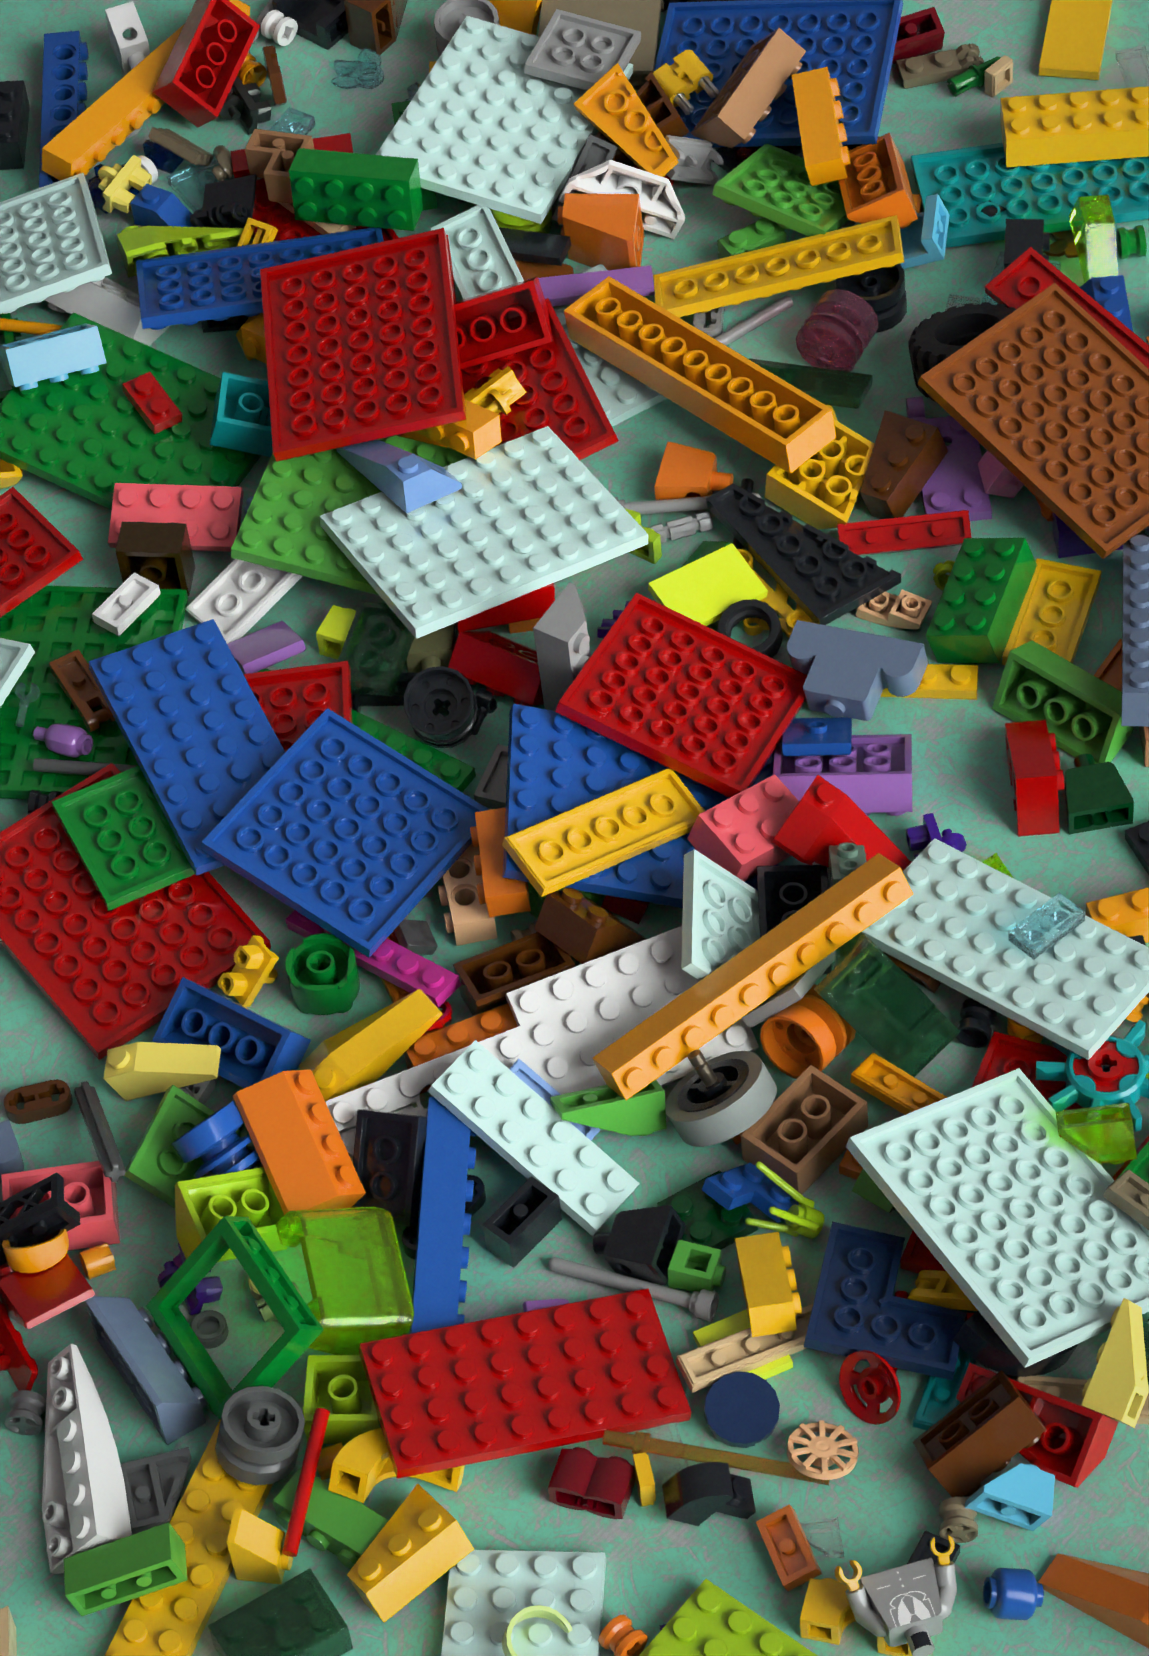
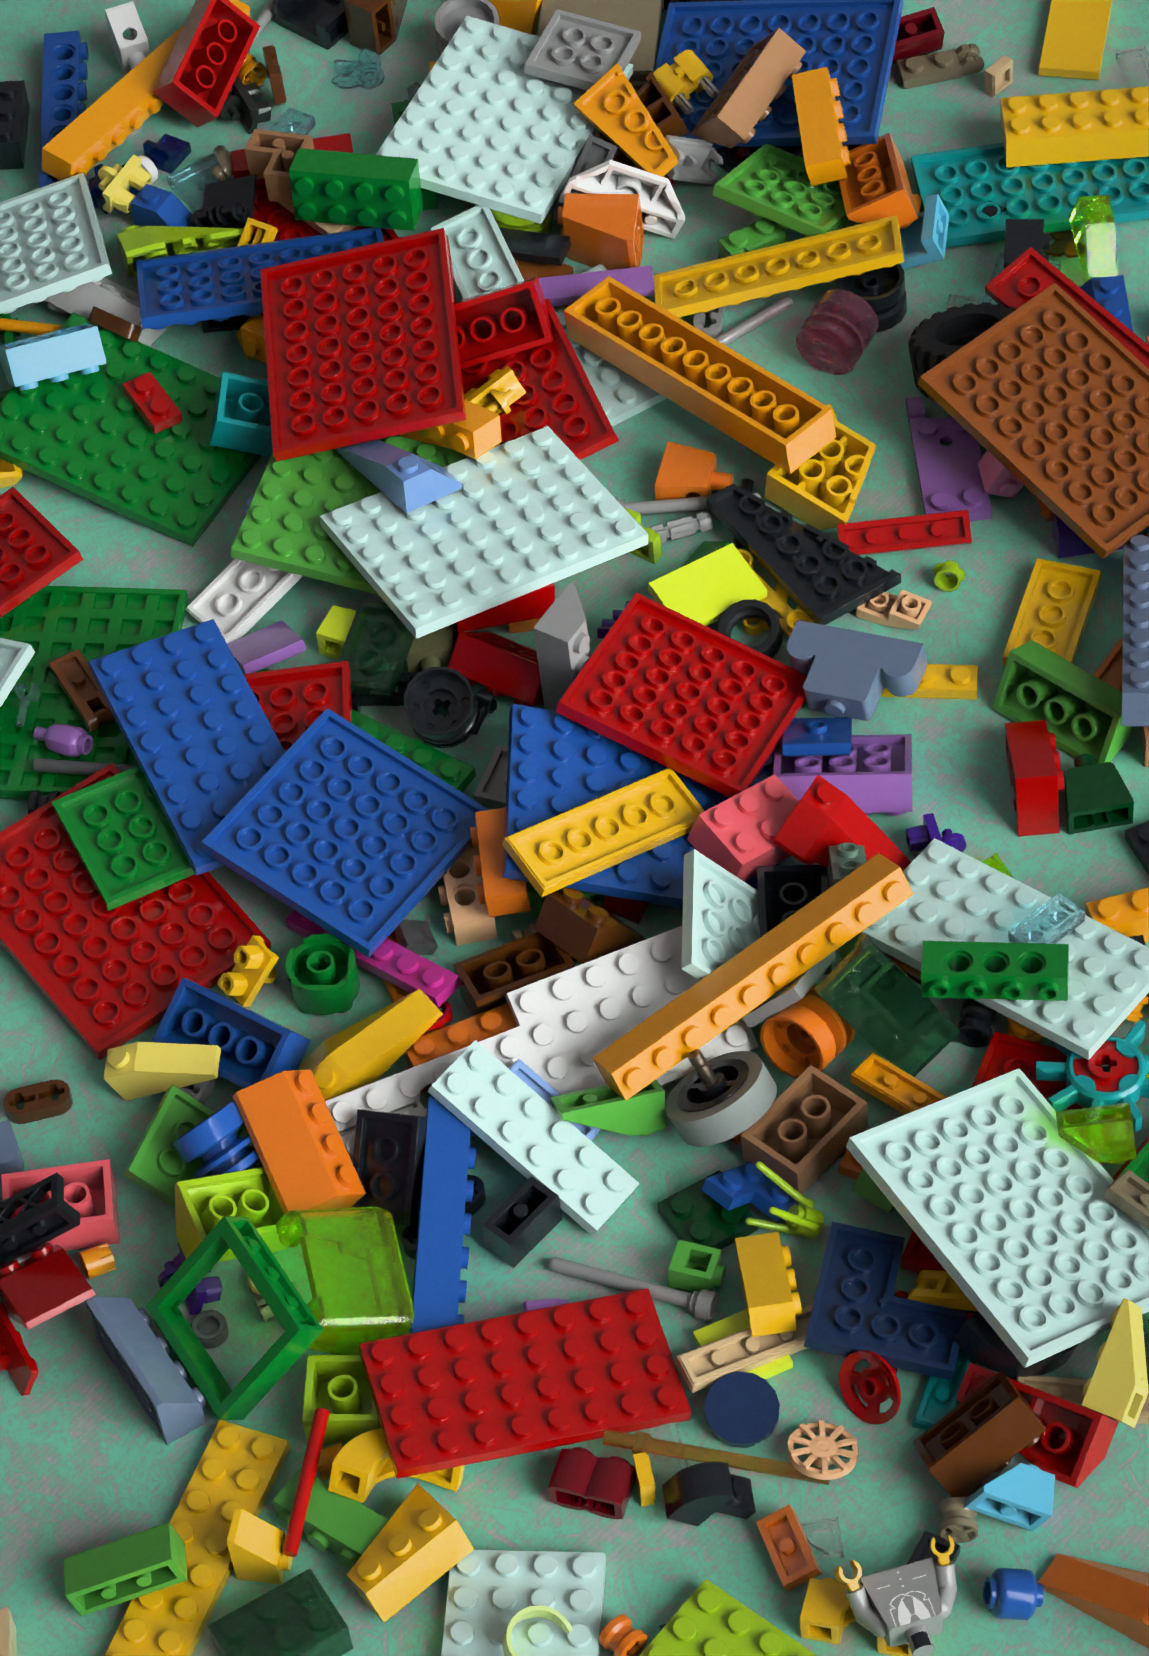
light orange helmet [2,1229,69,1273] -> none
flat silver wheel [4,1390,46,1435] -> none
white wedge [42,1344,132,1574] -> none
dark grey axle [74,1081,126,1182] -> none
white plate [92,572,161,636] -> none
coral plate [108,483,244,552] -> none
dark brown brick [115,522,195,596] -> none
dark grey wing [120,1447,192,1535] -> none
dark tan tile [148,127,214,166] -> none
dark grey wheel [215,1386,305,1485] -> none
white wheel [261,10,298,46] -> none
black torso [593,1205,686,1285] -> none
clear green tile [749,358,873,409] -> none
reddish brown wedge [860,410,948,519] -> none
green brick [925,538,1037,663] -> none
green axle [947,56,1001,97] -> none
green wheel [1116,225,1147,259] -> none
none -> reddish brown beam [88,306,143,342]
none -> green brick [921,941,1069,1001]

